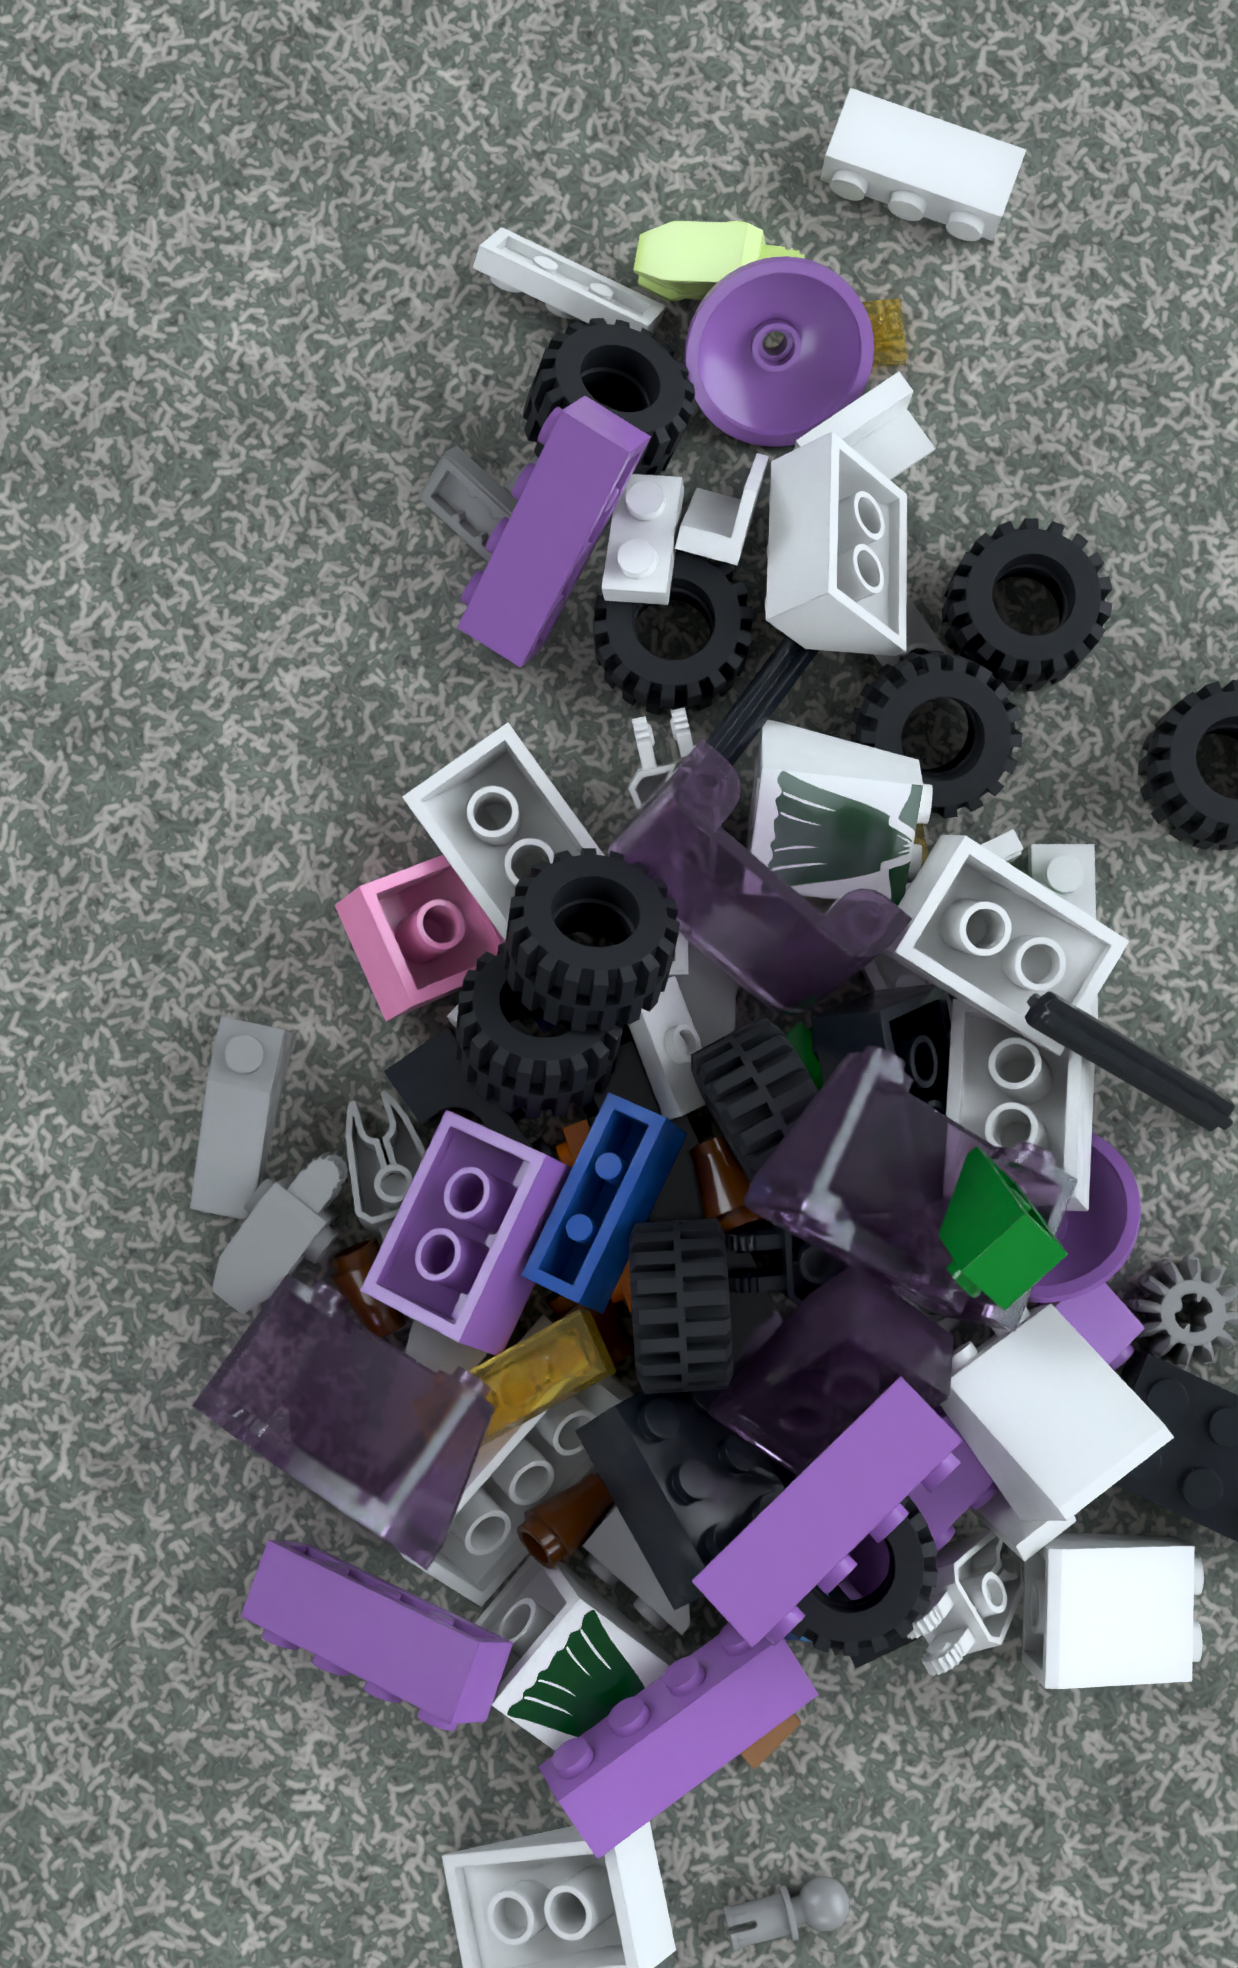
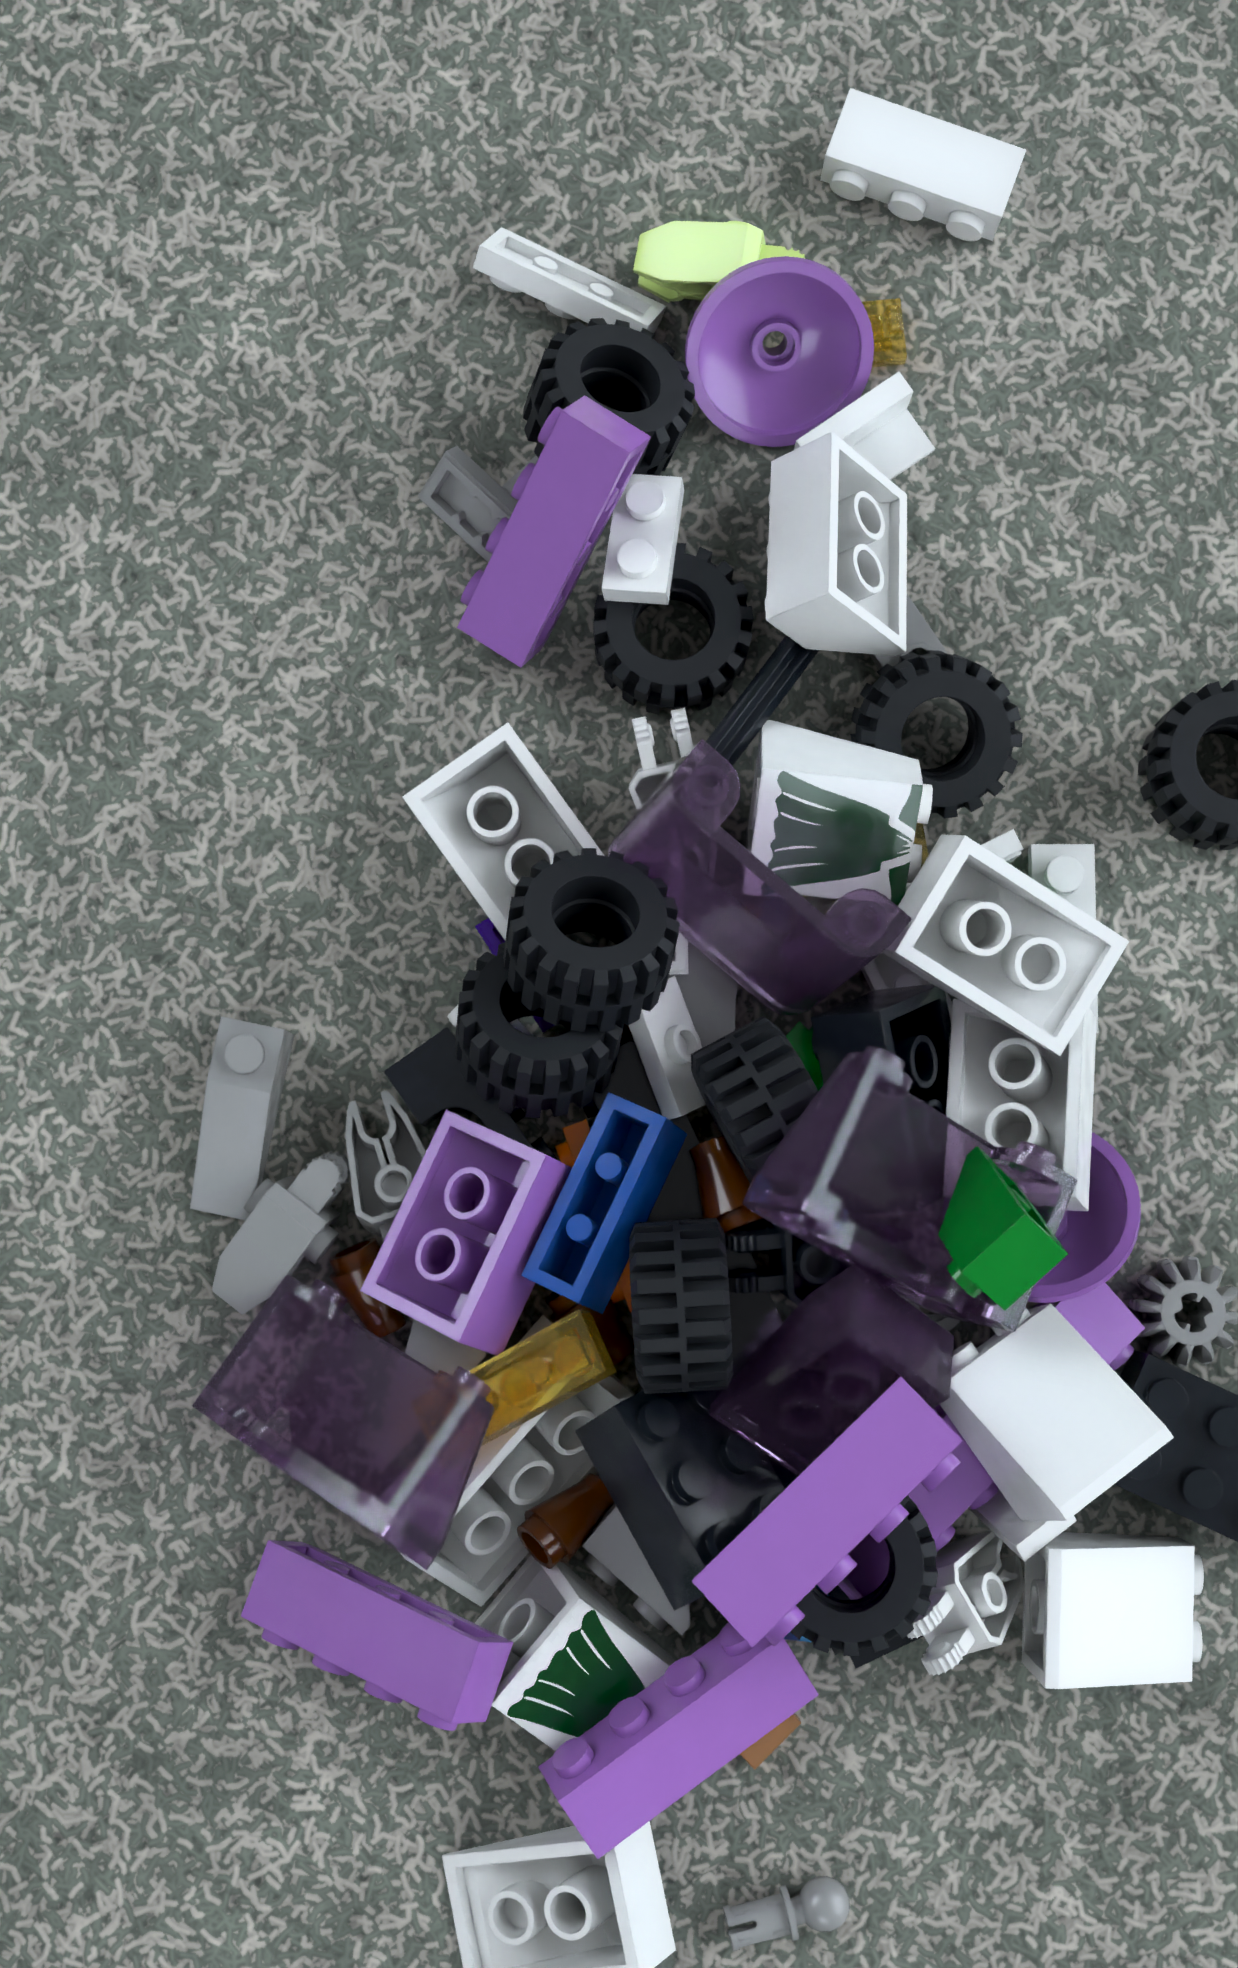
bright pink slope [334,855,505,1022] -> none
white panel [675,453,769,565] -> none
black tyre [942,518,1113,692] -> none
black axle [1025,991,1235,1131] -> none

